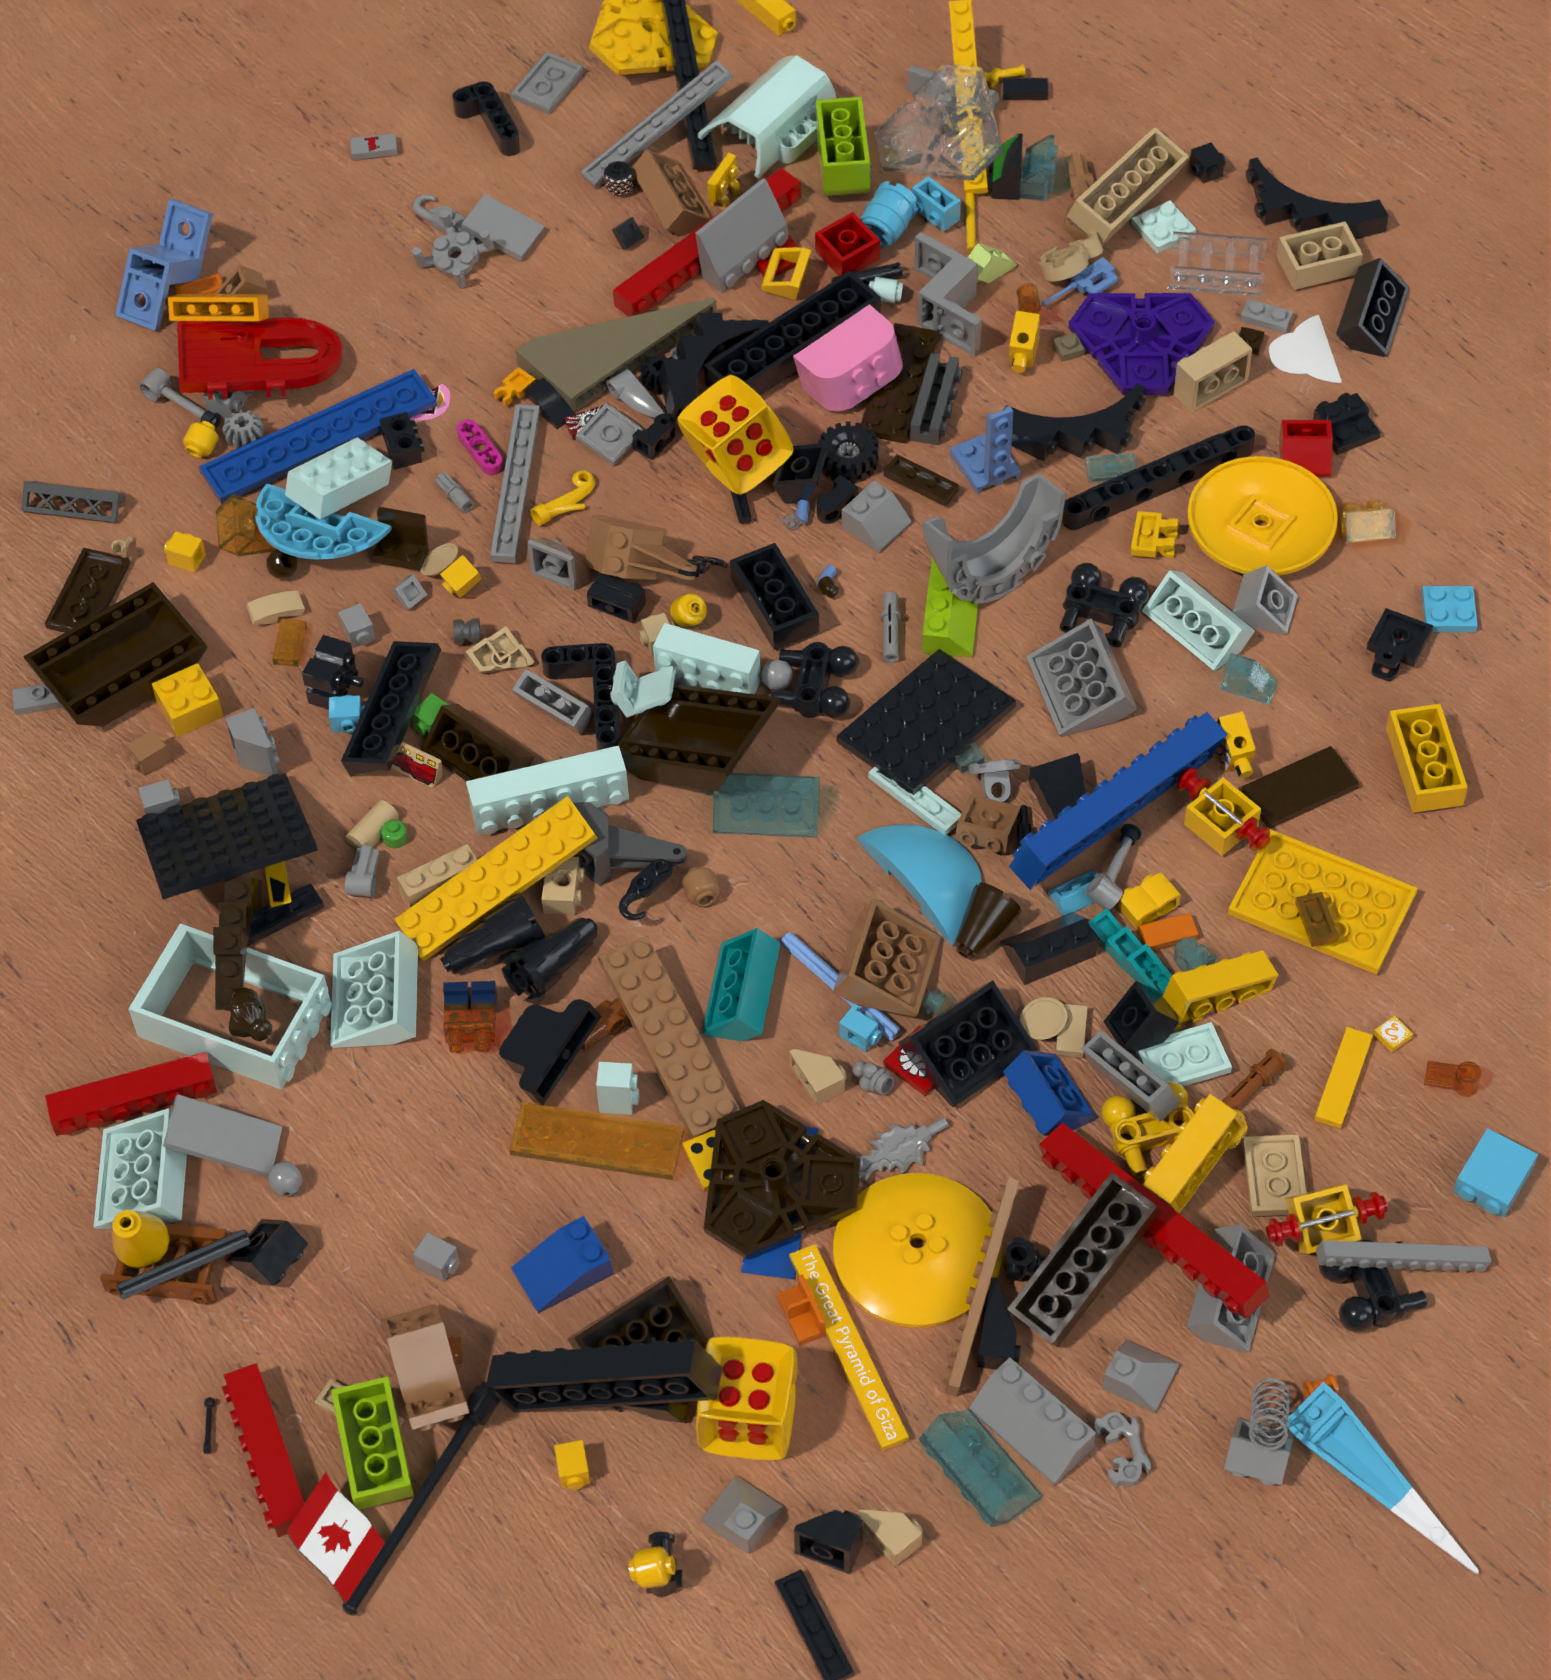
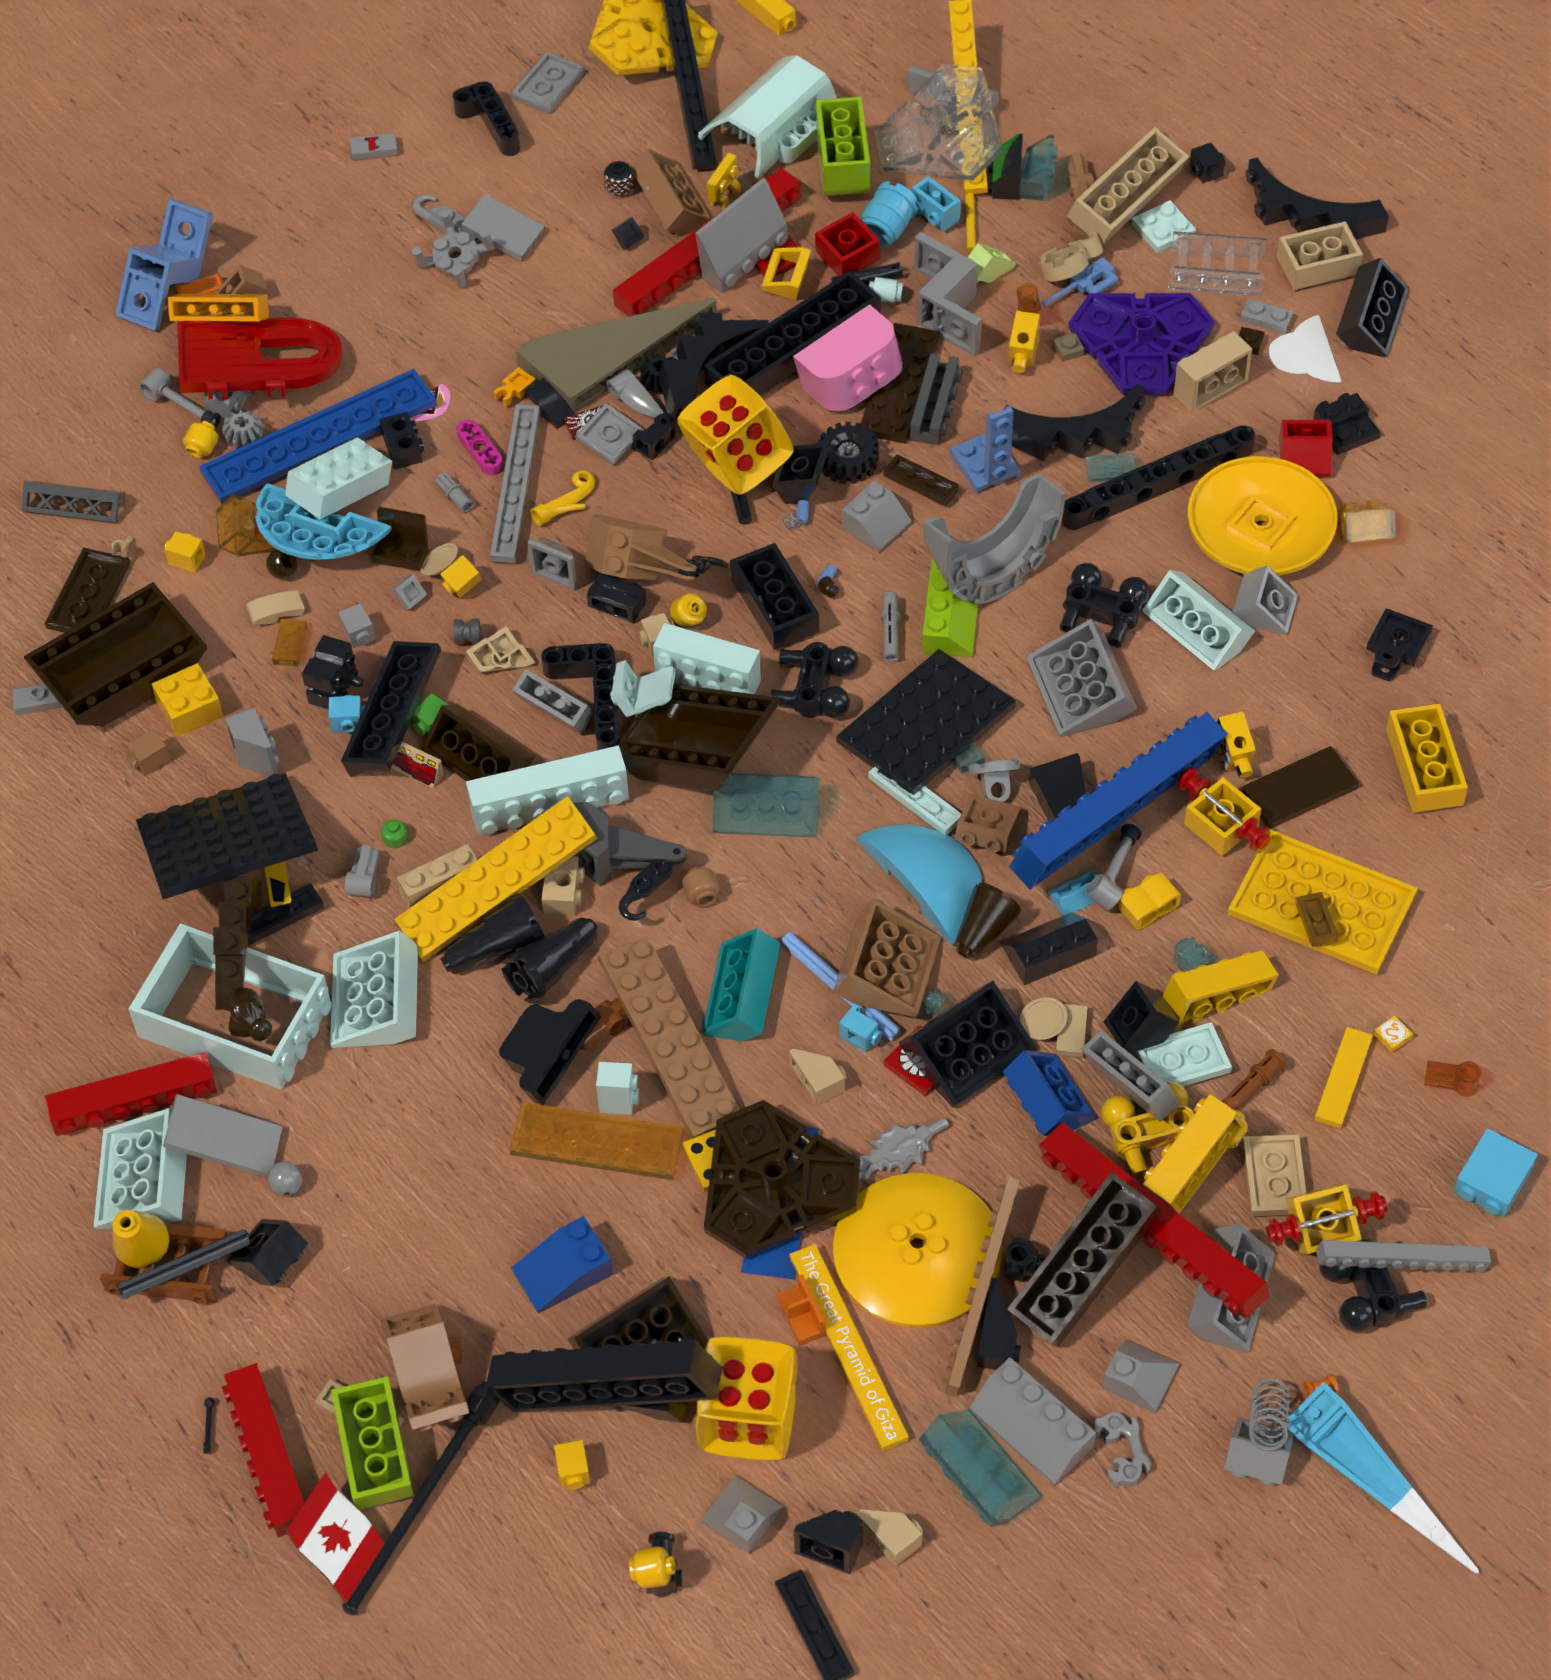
light grey brick [138,779,181,814] -> none
tan brick [345,800,399,849] -> none
light grey brick [412,1233,460,1282] -> none
clear orange hips [443,981,498,1053] -> none
light grey tile [580,60,733,189] -> none
light grey piece [761,660,793,690] -> none
black leg [817,475,858,524] -> none
light grey piece [852,1061,895,1095] -> none
yellow piece [977,64,1025,89] -> none
black tile [1003,78,1048,100] -> none
black axle [1017,805,1032,849] -> none
teal slope [1088,908,1172,996] -> none
yellow plate [1131,511,1179,558] -> none
orange tile [1139,913,1199,951] -> none
clear light blue slope [1221,653,1277,705] -> none
medium azure plate [1421,586,1477,632] -> none

